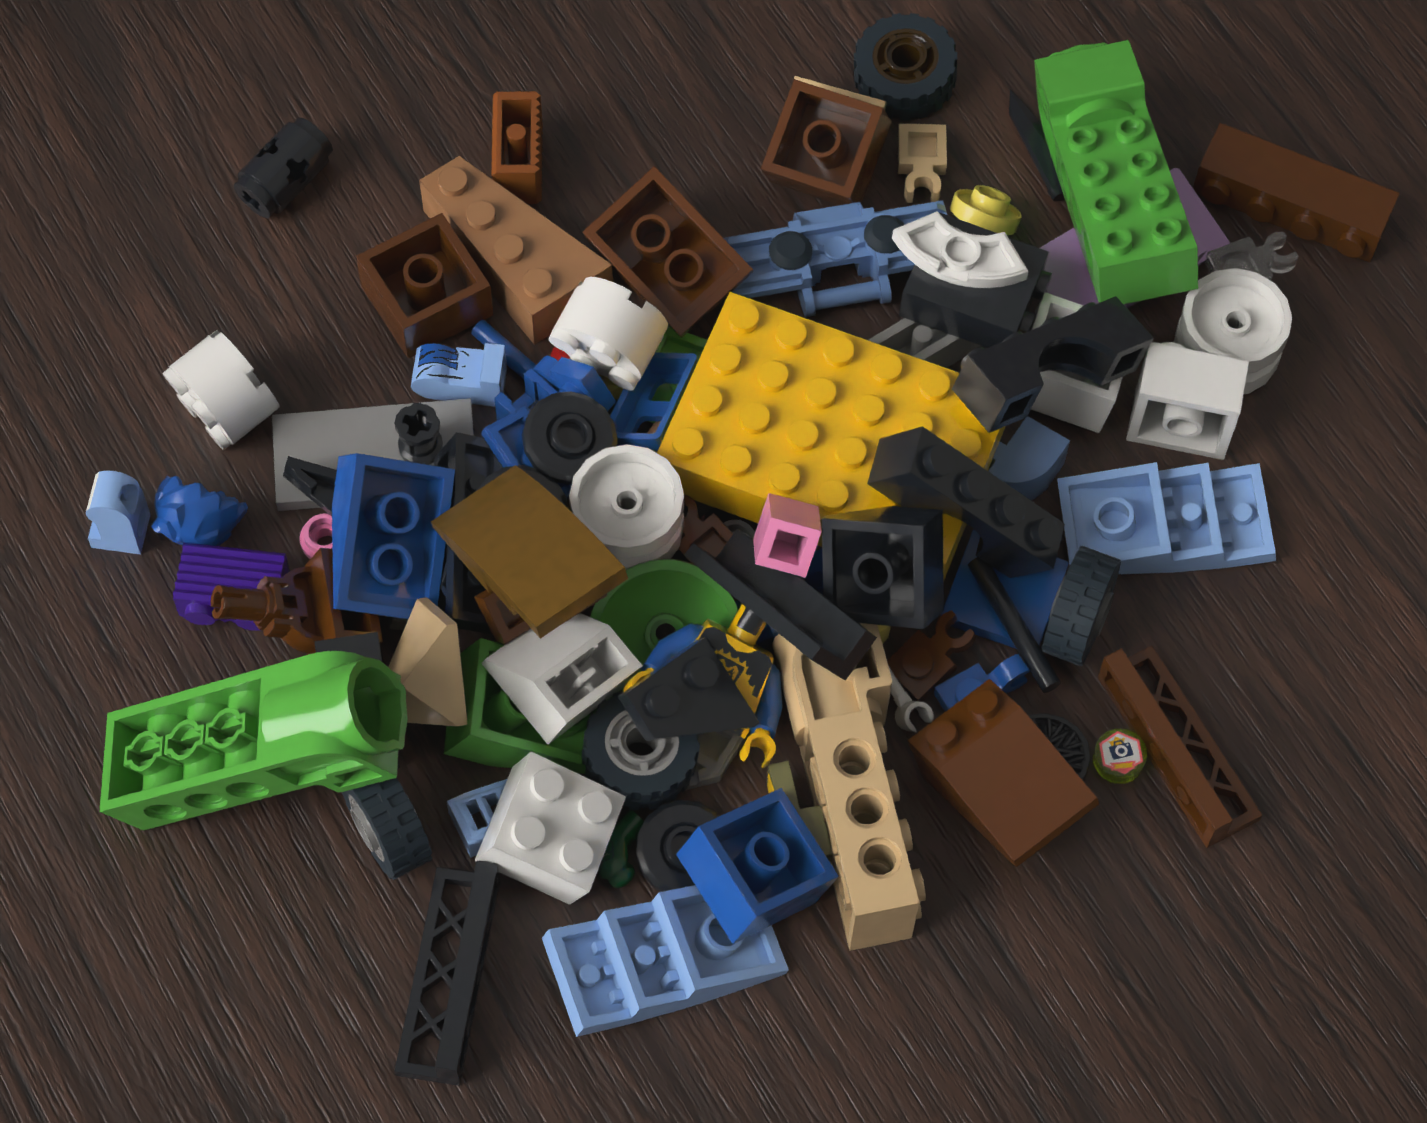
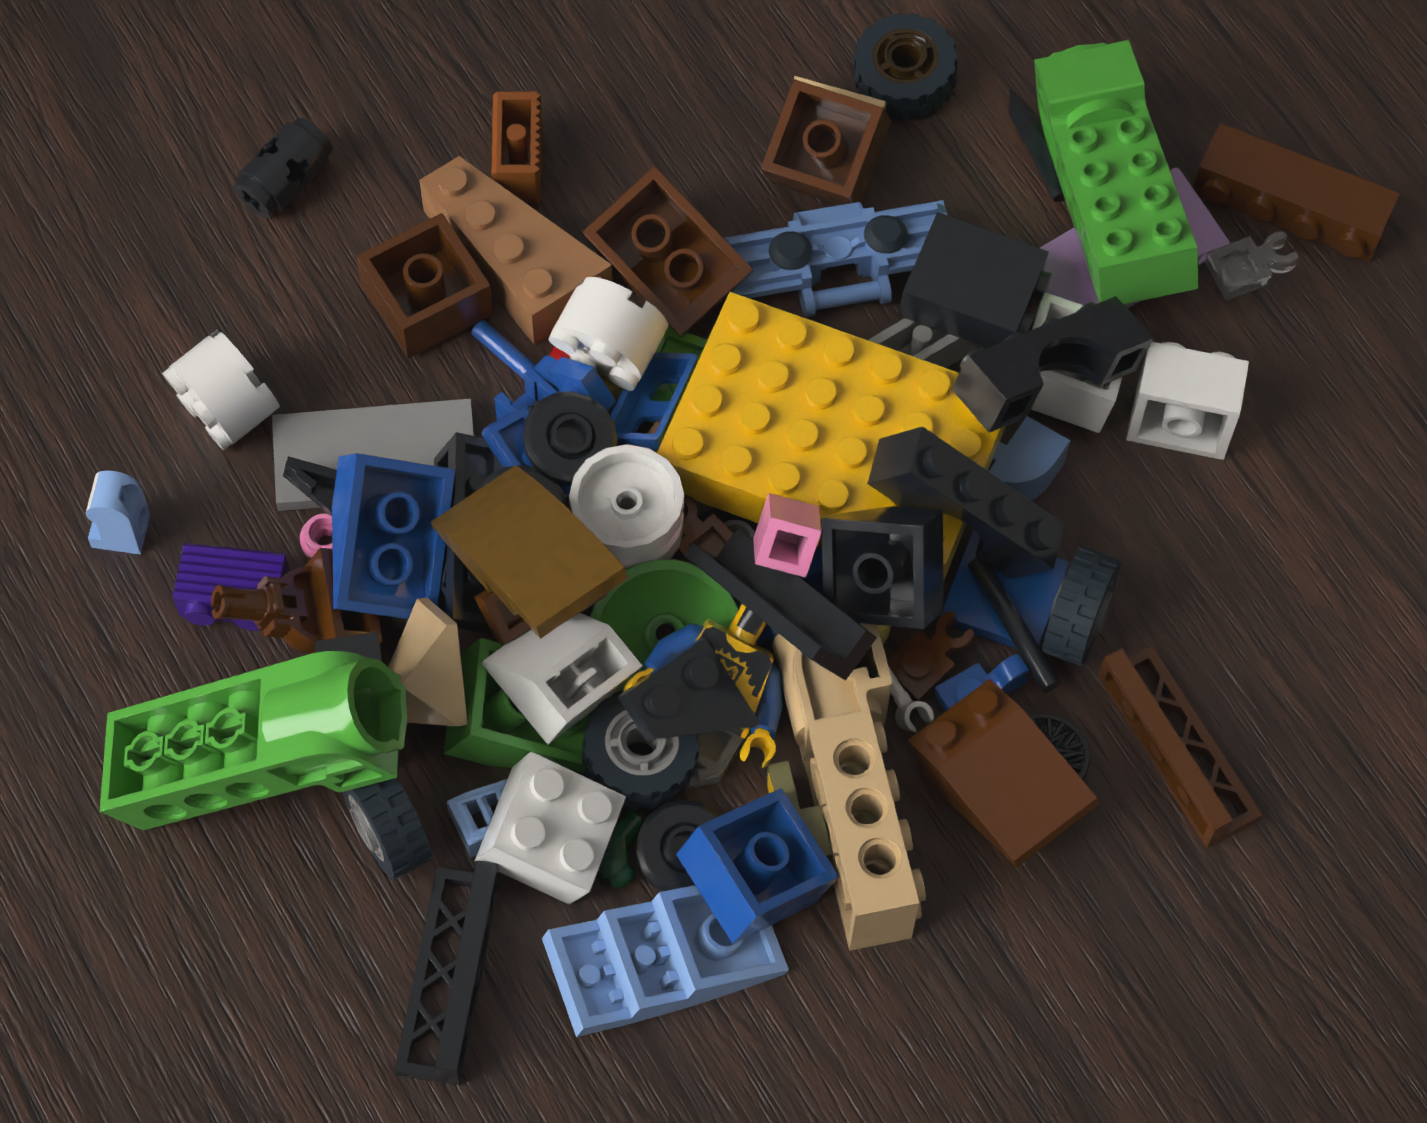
blue hair [151,476,248,546] -> none
black bush [394,403,443,465] -> none
light blue leg [411,343,507,407] -> none
white tile [892,211,1029,288] -> none
tan plate [898,124,947,203] -> none
light yellow plate [950,185,1022,235] -> none
light blue slope [1057,462,1276,574] -> none
tile [1093,728,1147,784] -> none
white wheel [1174,268,1292,394] -> none

